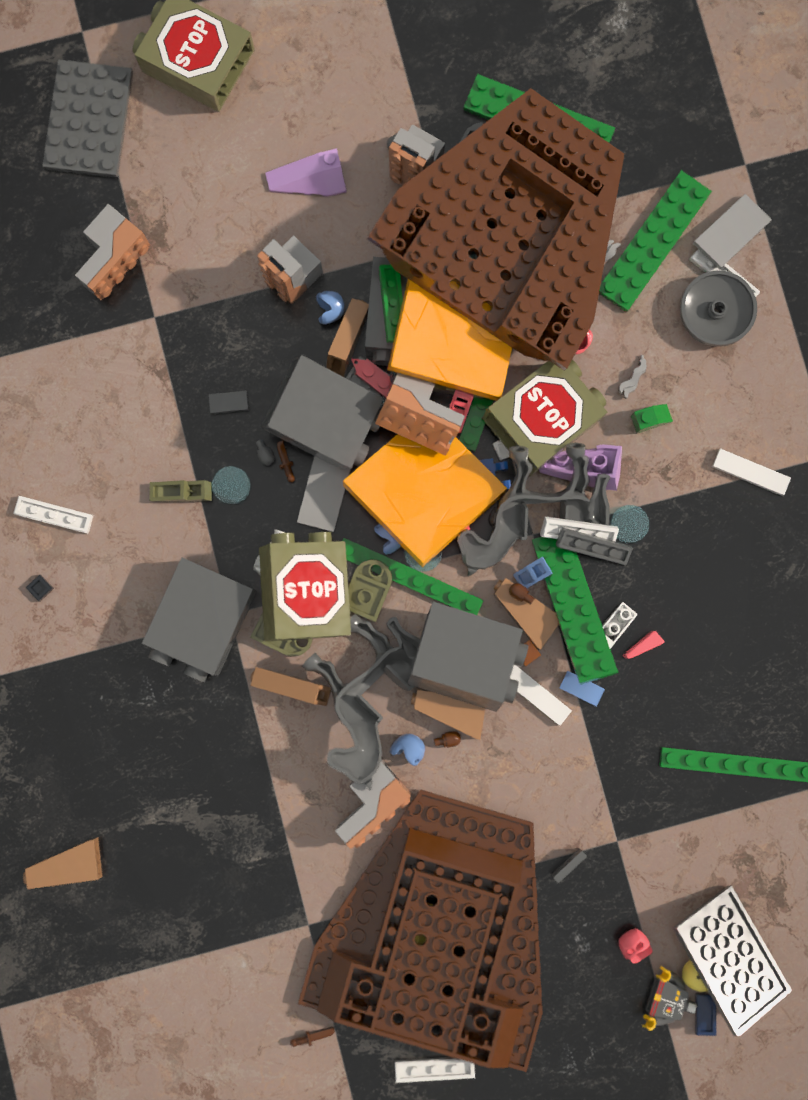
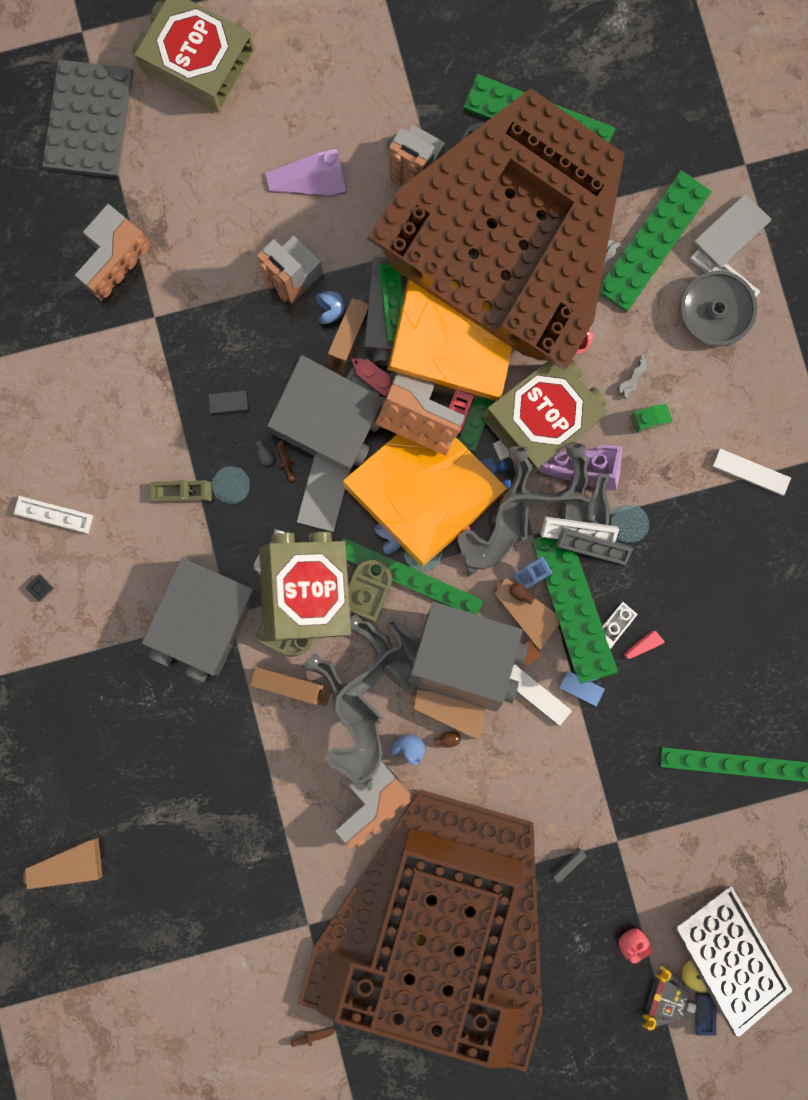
white tile [395,1057,475,1083] -> none

